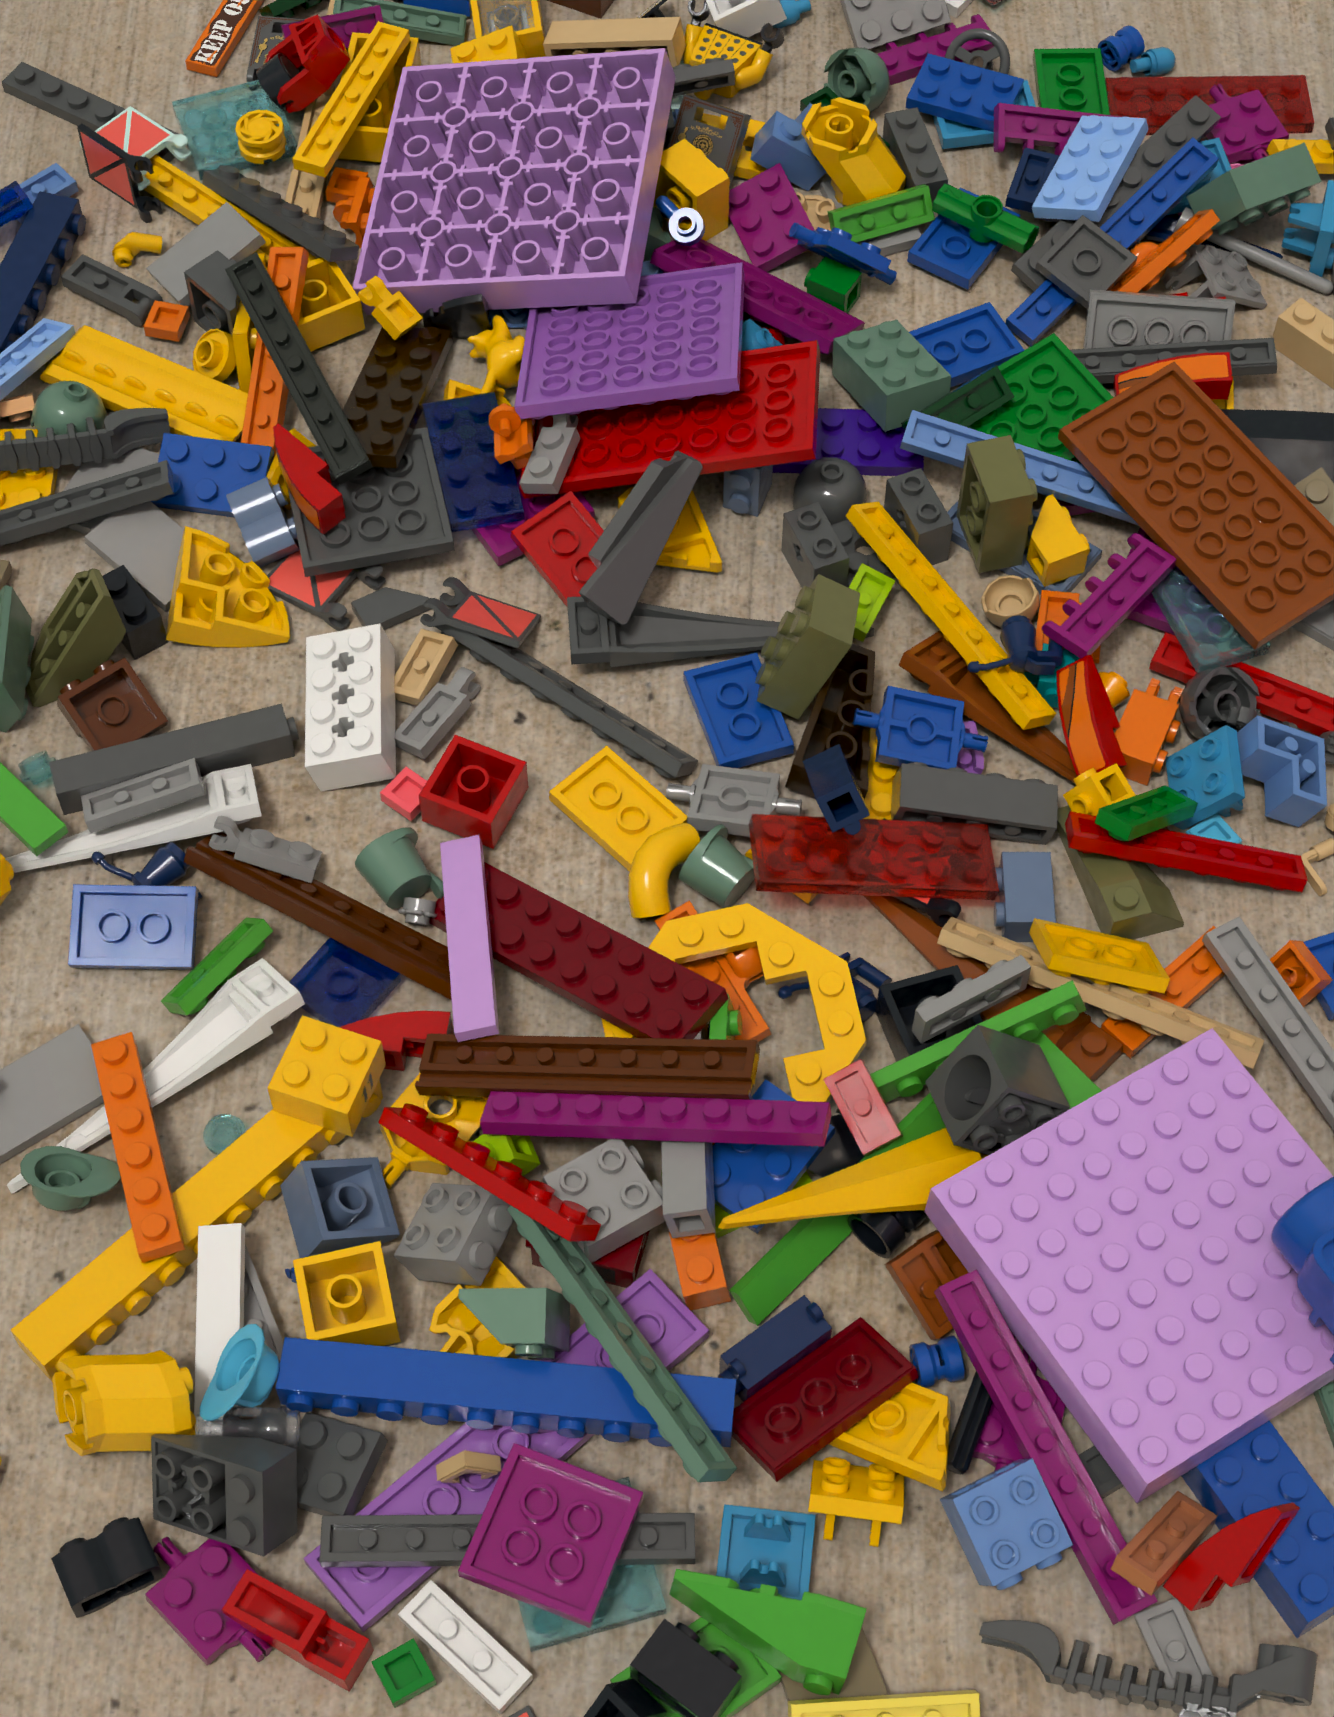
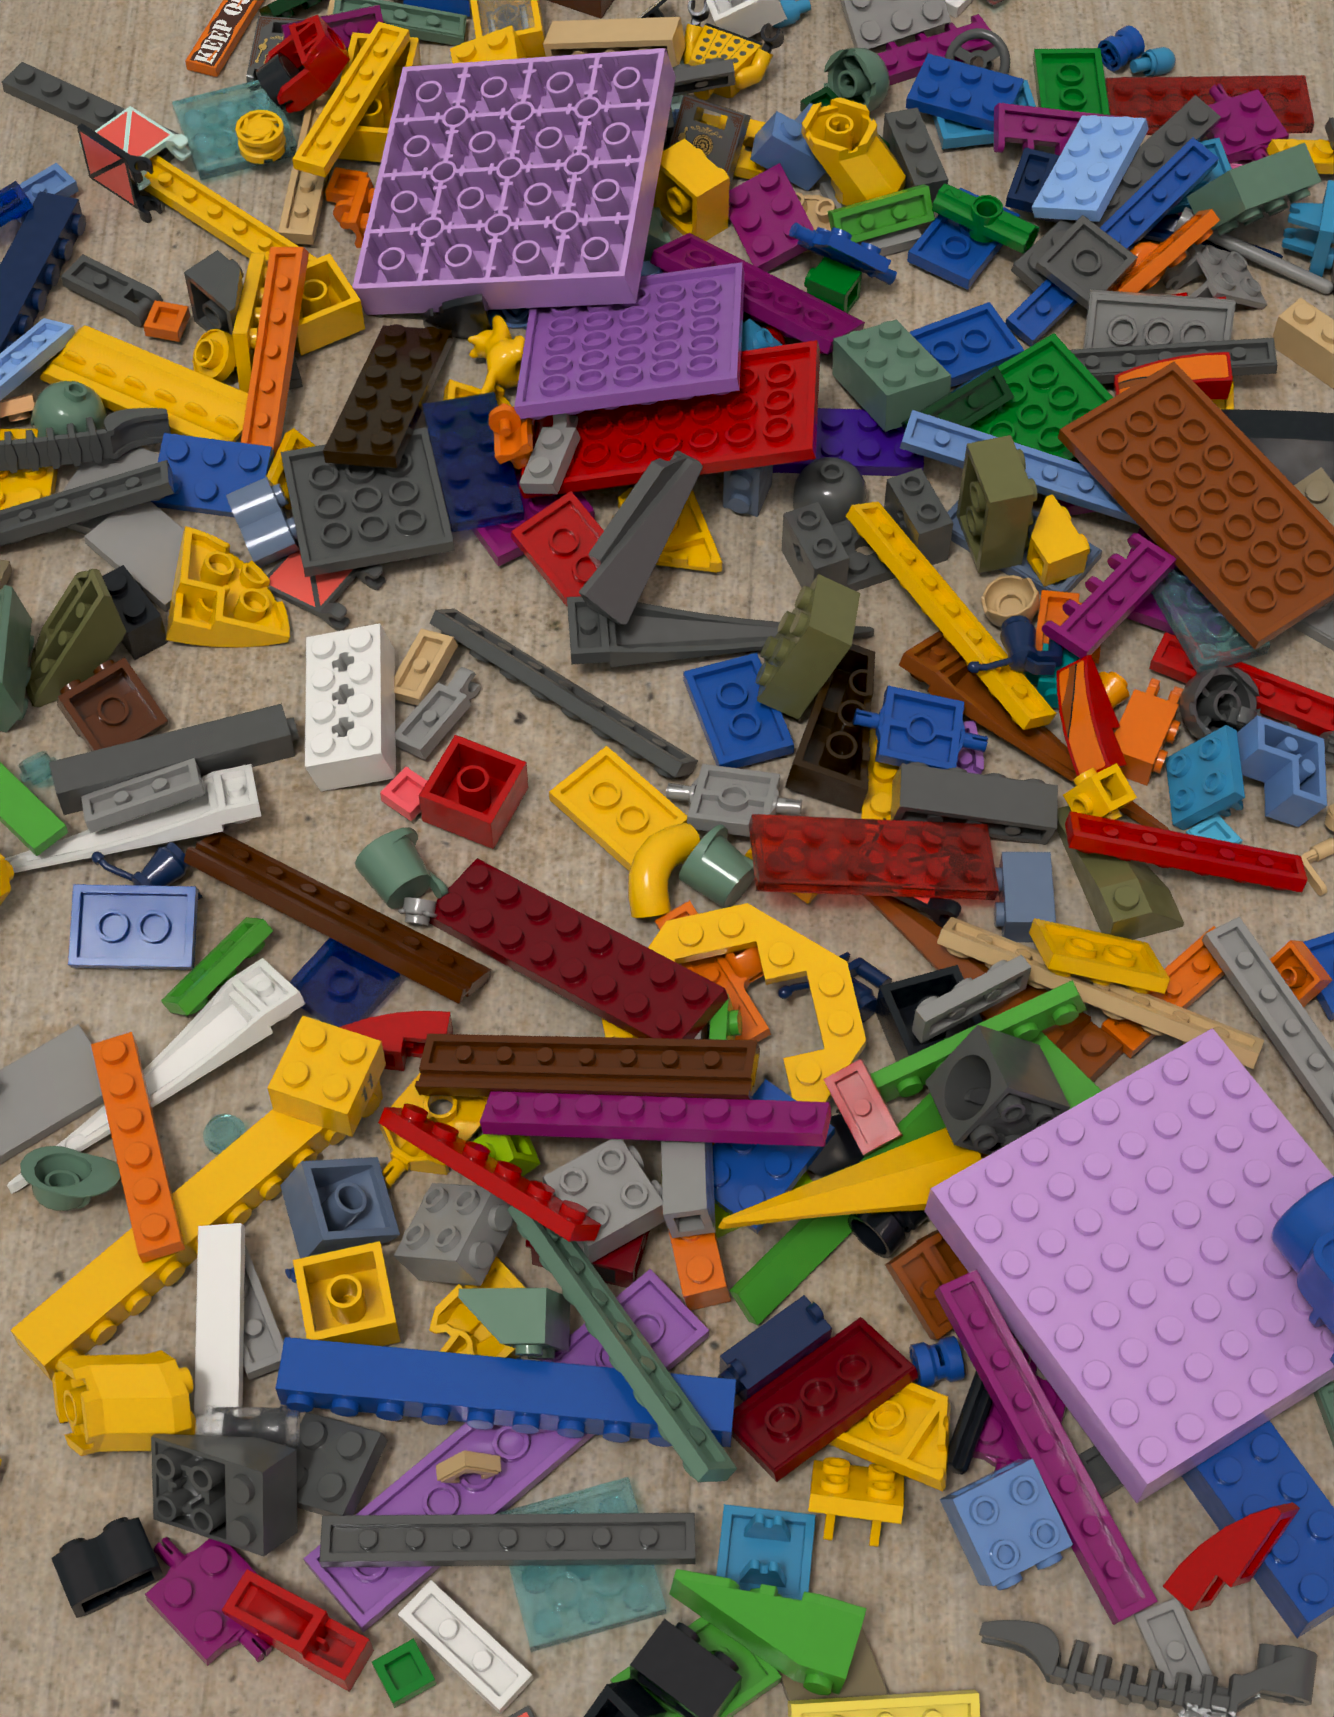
yellow arm [112,232,162,267] -> none
light grey tile [146,202,266,306] -> none
medium azure piece [200,1324,280,1421] -> none
dark grey plate [202,165,359,262] -> none
light grey plate [209,816,322,883] -> none
pearl dark grey tile [225,252,373,485] -> none
red slope [273,423,346,534] -> none
dark grey tile [351,587,431,630] -> none
yellow plate [358,276,423,340] -> none
flag [420,577,541,648] -> none
lavender tile [440,835,499,1042] -> none
magenta plate [458,1443,643,1628] -> none
plate [656,195,705,246] -> none
dark blue brick [803,744,870,835] -> none
lime plate [849,563,896,642] -> none
green plate [1095,785,1198,841] -> none
nougat plate [1111,1491,1217,1596] -> none

